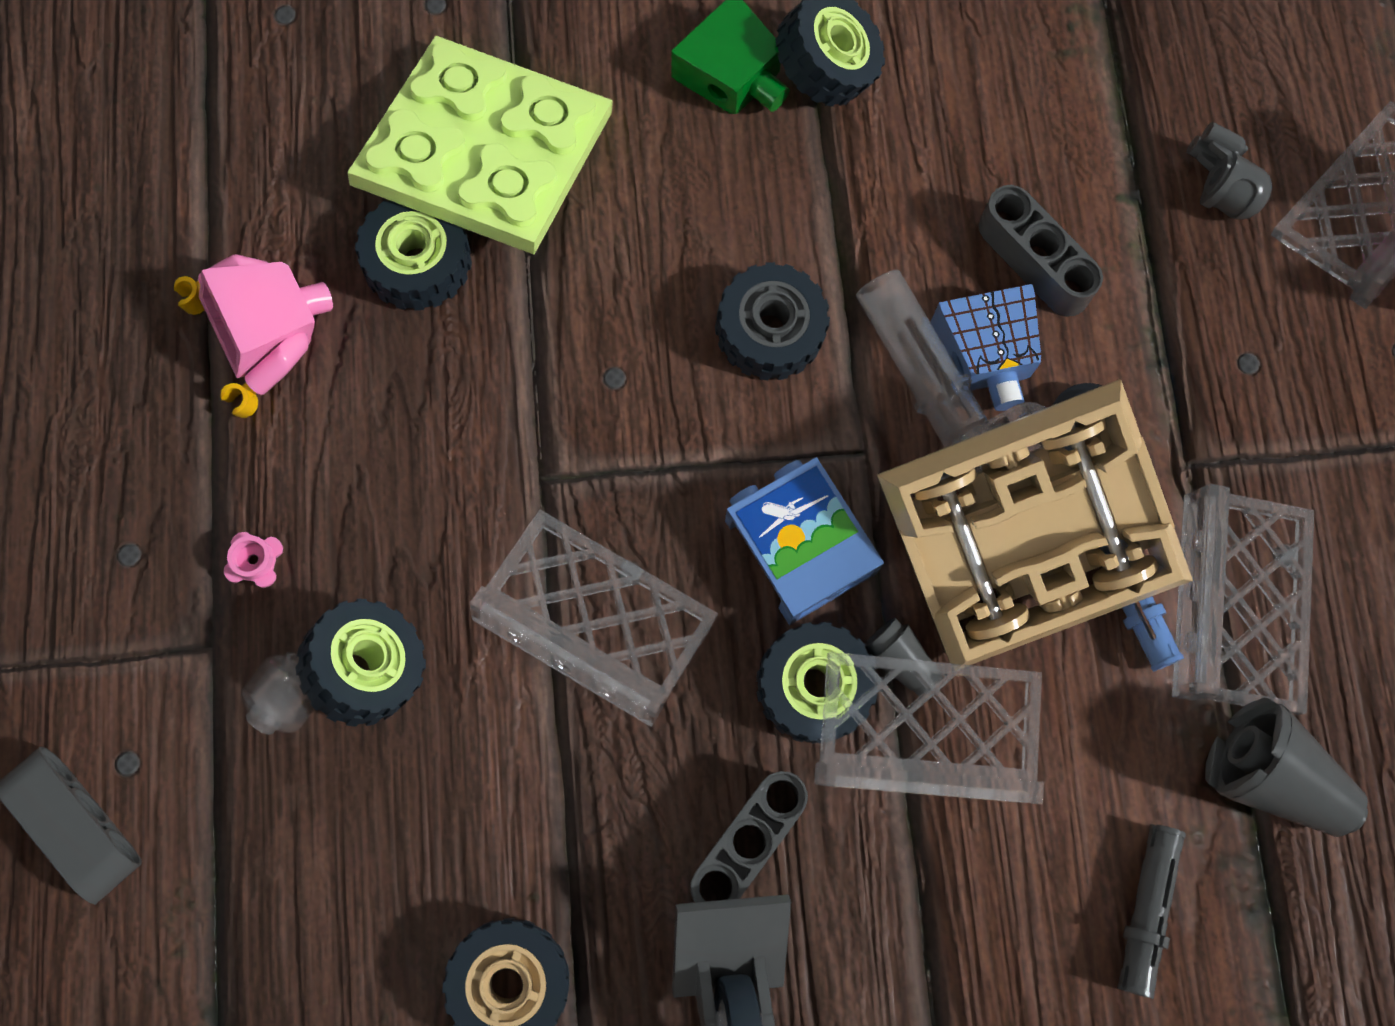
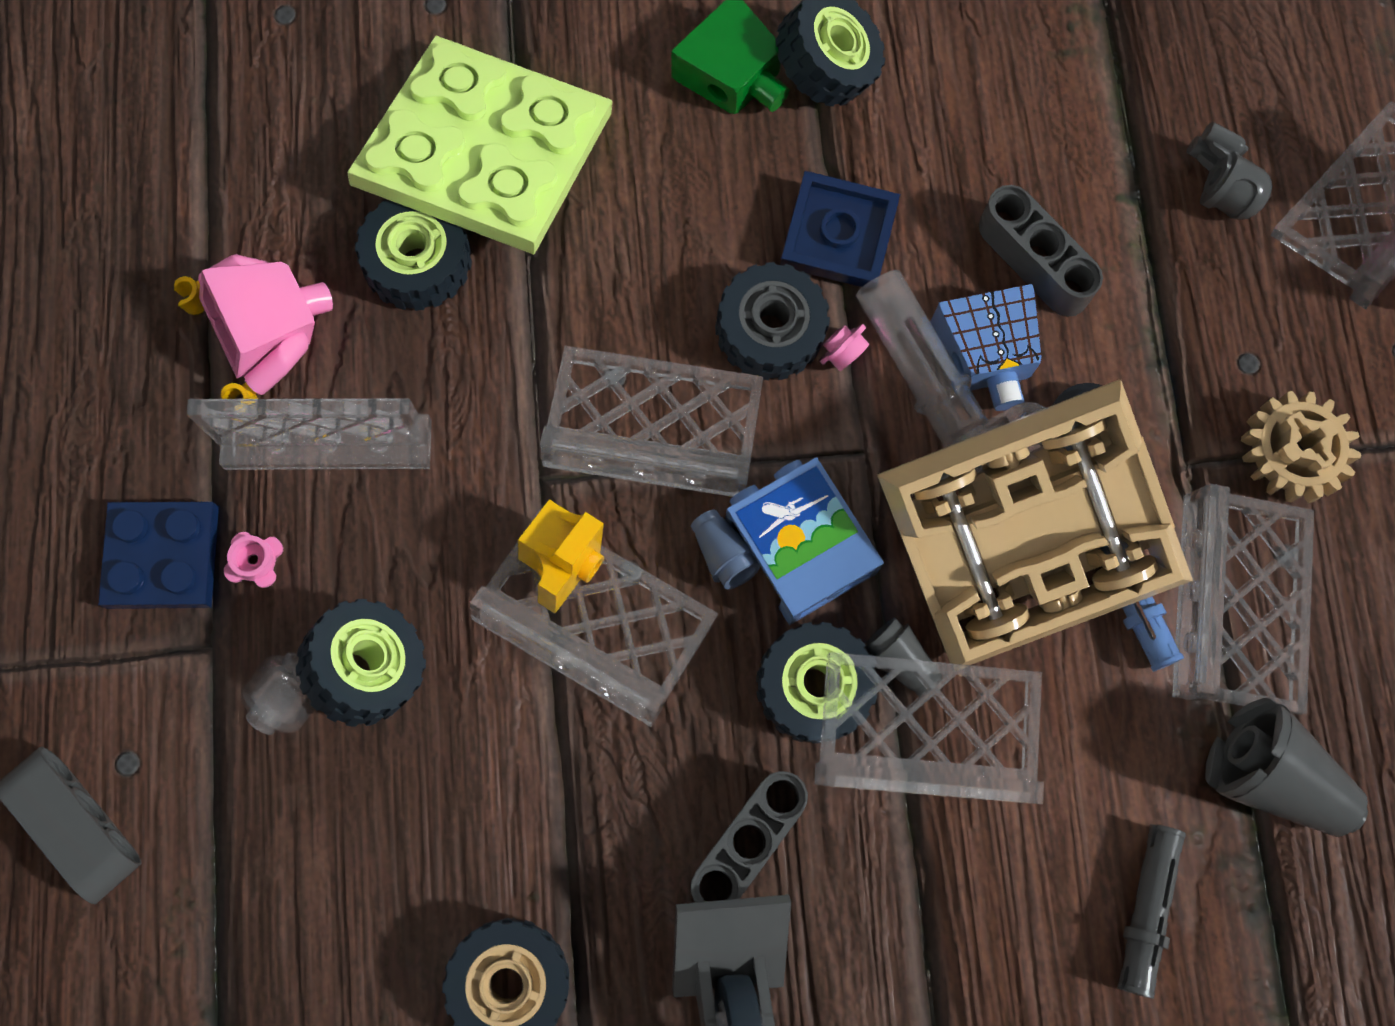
none -> dark blue plate [98,502,219,609]
none -> clear fence [187,398,432,470]
none -> yellow brick [518,499,604,614]
none -> clear fence [540,346,763,497]
none -> sand blue cone [691,510,760,589]
none -> dark blue plate [780,171,900,291]
none -> bright pink plate [819,324,869,371]
none -> tan gear [1241,391,1361,503]

